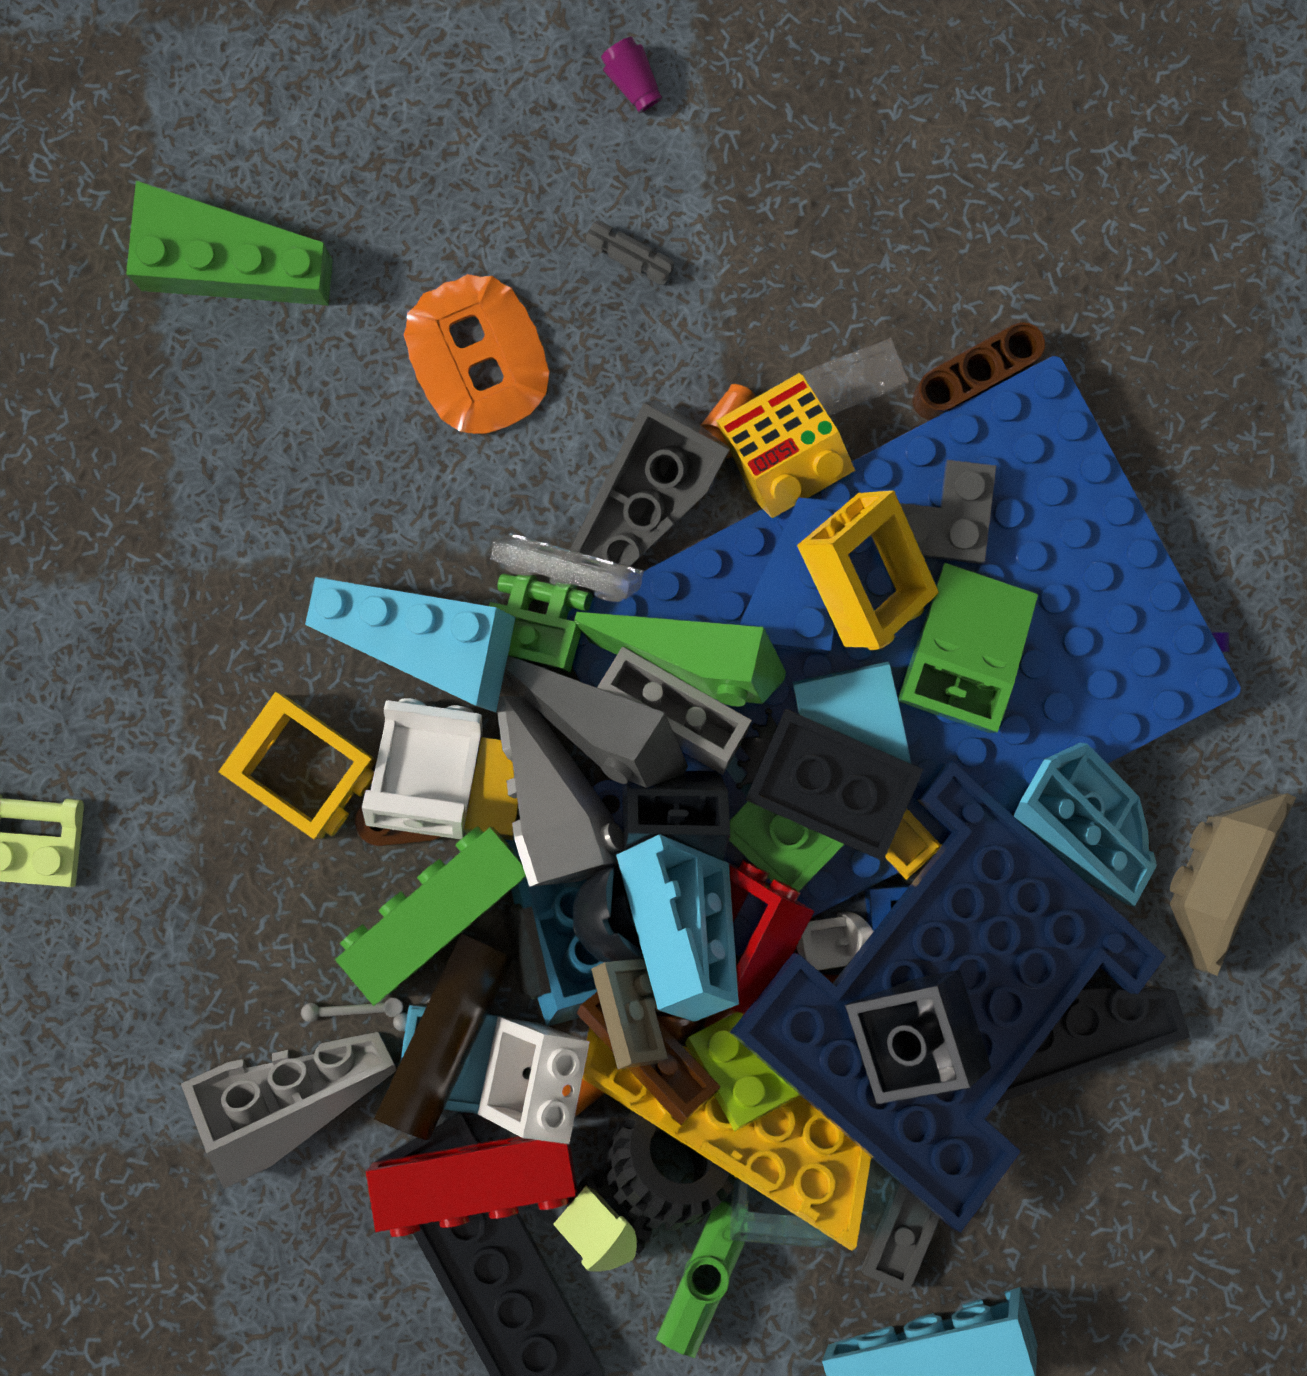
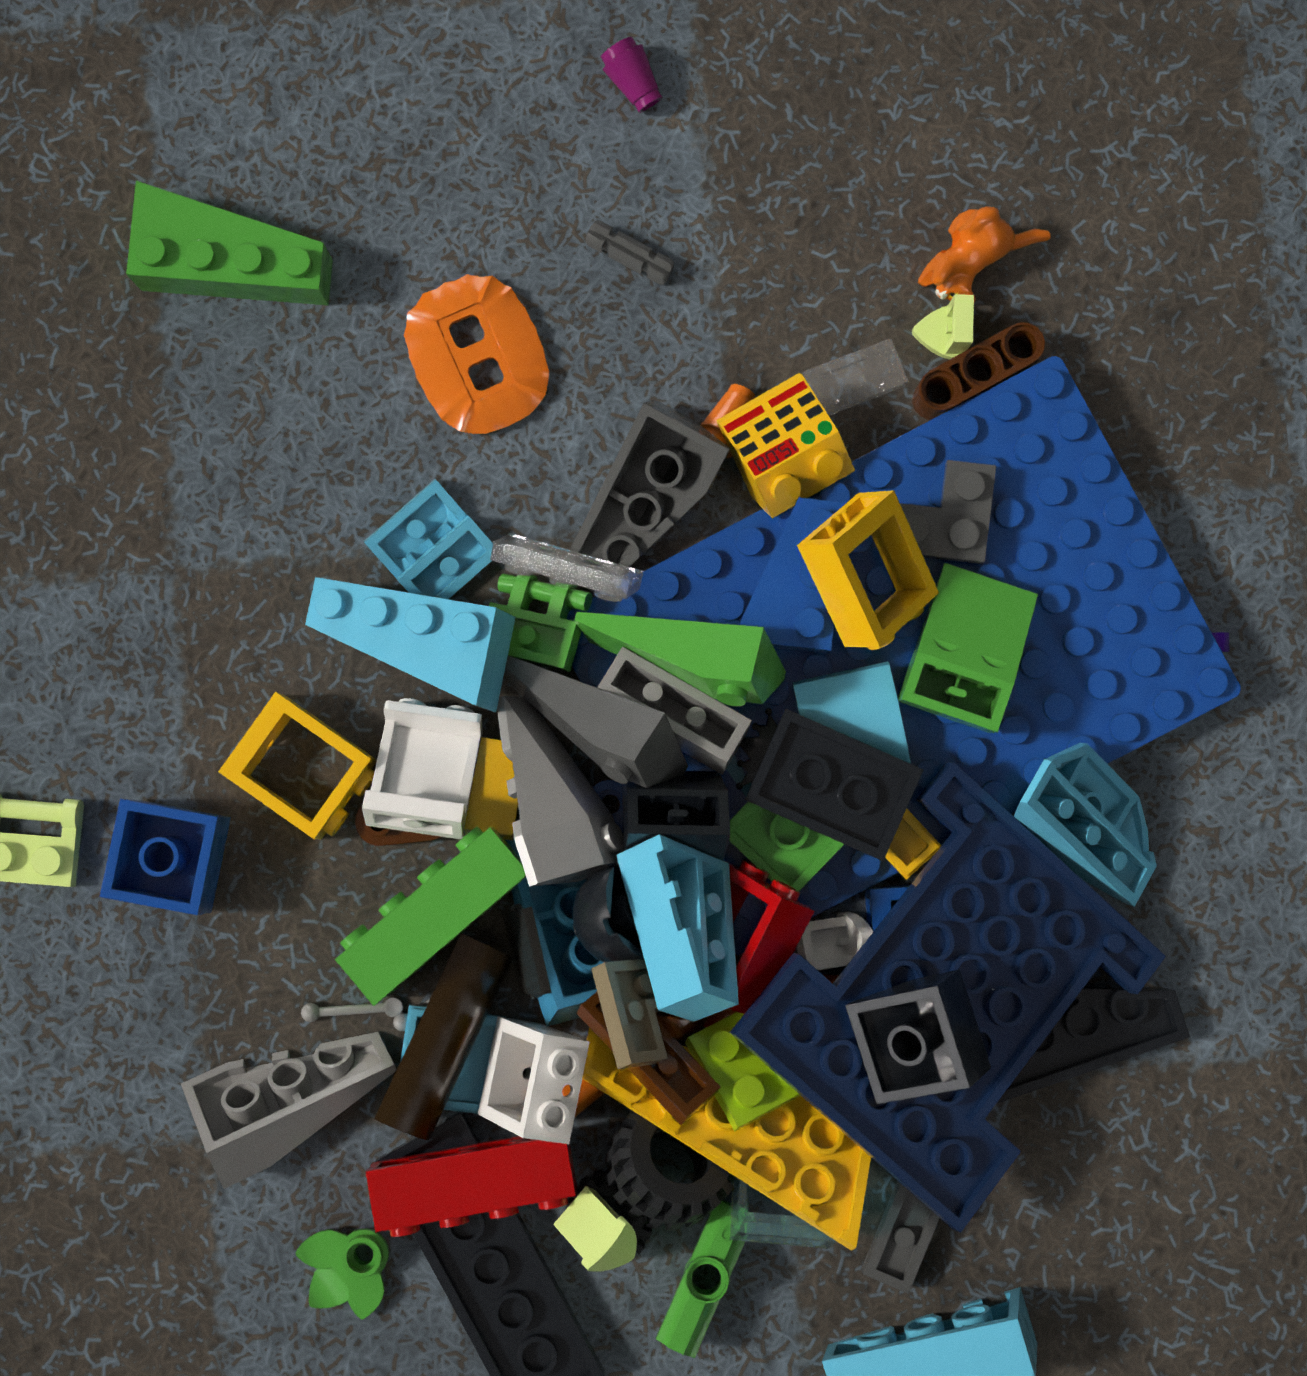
dark tan wedge [1170,793,1296,976] -> none
none -> blue brick [100,799,231,915]
none -> bright green plate [296,1228,389,1320]
none -> medium azure slope [363,479,501,599]
none -> yellowish green tile [912,294,974,360]
none -> orange animal [917,206,1051,302]

